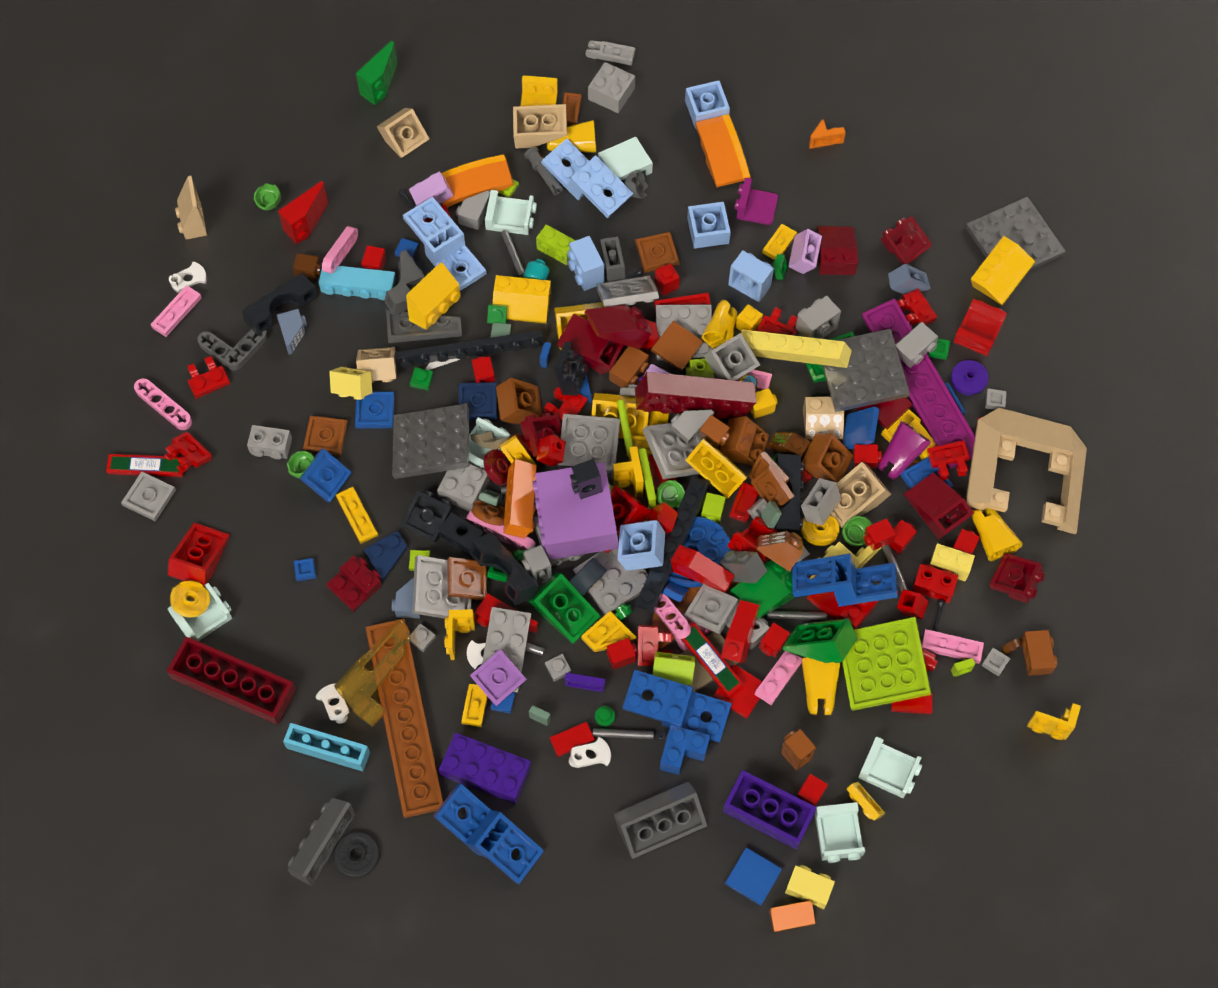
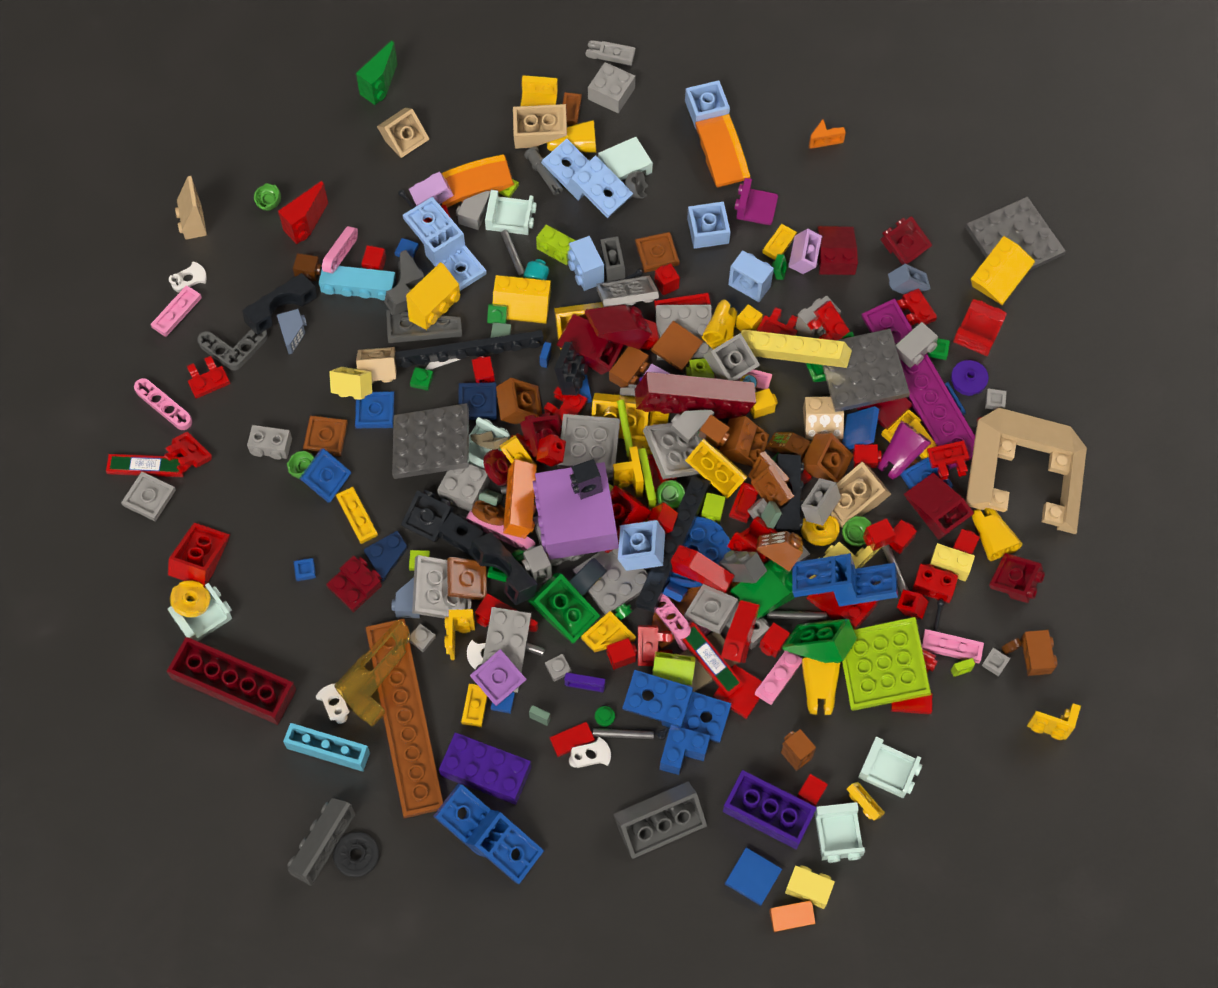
none -> red plate [807,301,850,341]

